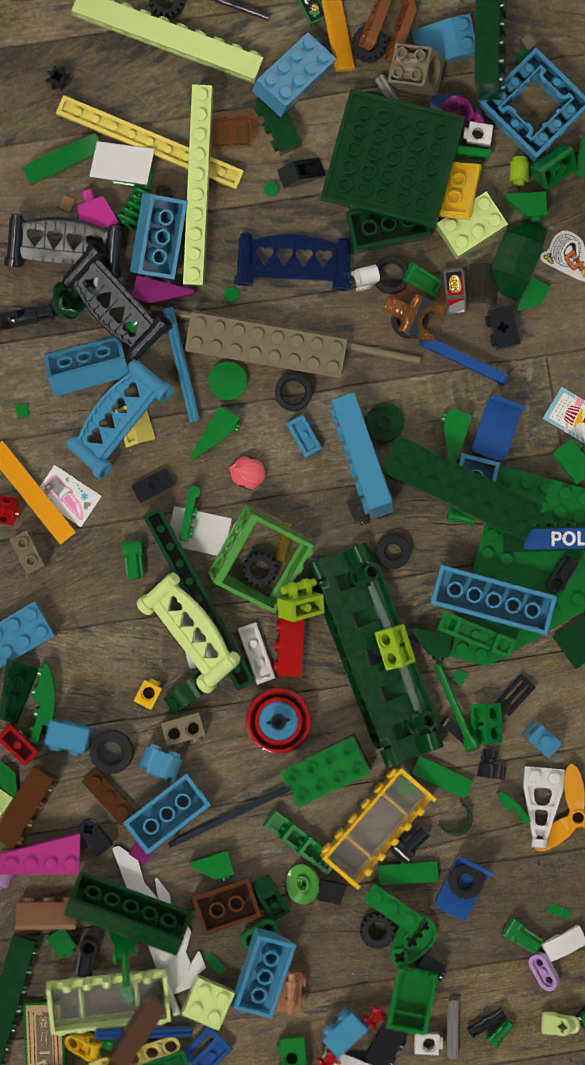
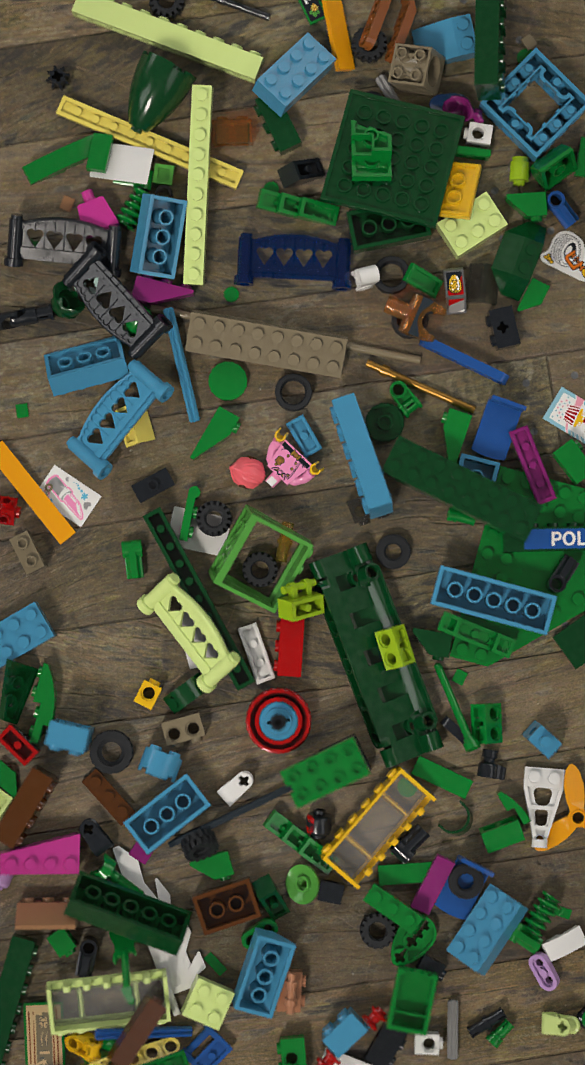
black tile [494,674,536,716] -> none
none -> green tile [86,133,114,173]
none -> green piece [89,853,144,894]
none -> dark green cylinder [128,50,196,134]
none -> bright green plate [152,163,175,187]
none -> black tyre [180,828,219,862]
none -> black tyre [196,501,232,537]
none -> white piece [217,771,254,807]
none -> green slope [256,188,340,226]
none -> bright pink torso [265,427,324,488]
none -> black head [306,808,332,839]
none -> green slope [351,120,392,181]
none -> pearl gold bar [365,360,476,414]
none -> green piece [389,381,423,419]
none -> magenta tile [411,853,455,915]
none -> dark azure brick [446,883,528,976]
none -> green hinge [478,815,525,854]
none -> magenta tile [509,425,557,504]
none -> green piece [522,891,561,937]
none -> blue piece [546,191,579,230]

